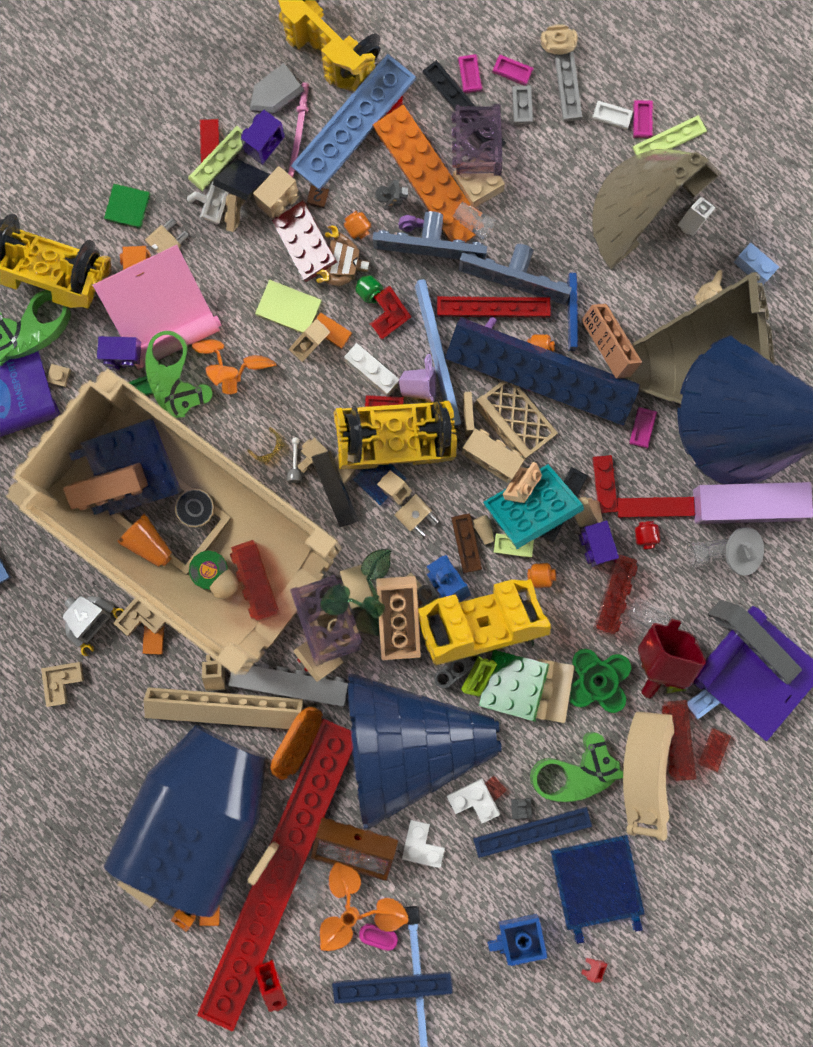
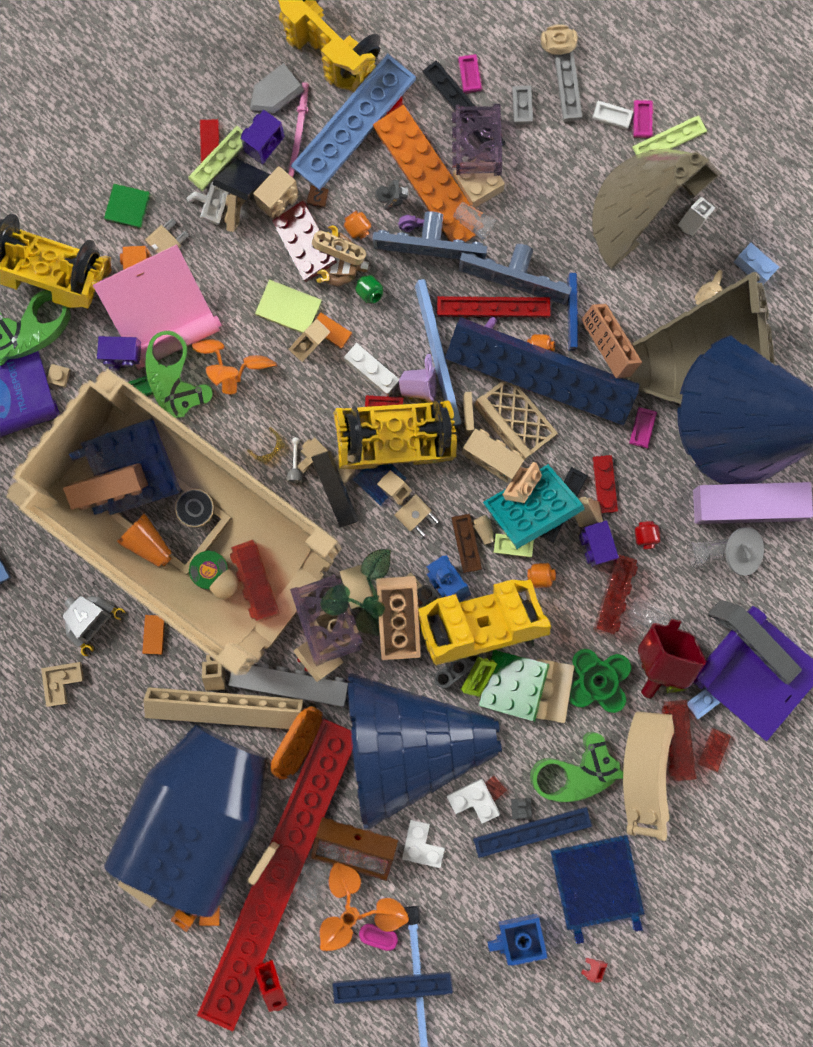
tan plate [113,598,166,636] -> none
red plate [370,286,411,340] -> none
dark pink tile [492,54,533,86] -> none
red tile [617,497,695,518] -> none
none -> tan beam [312,231,366,265]

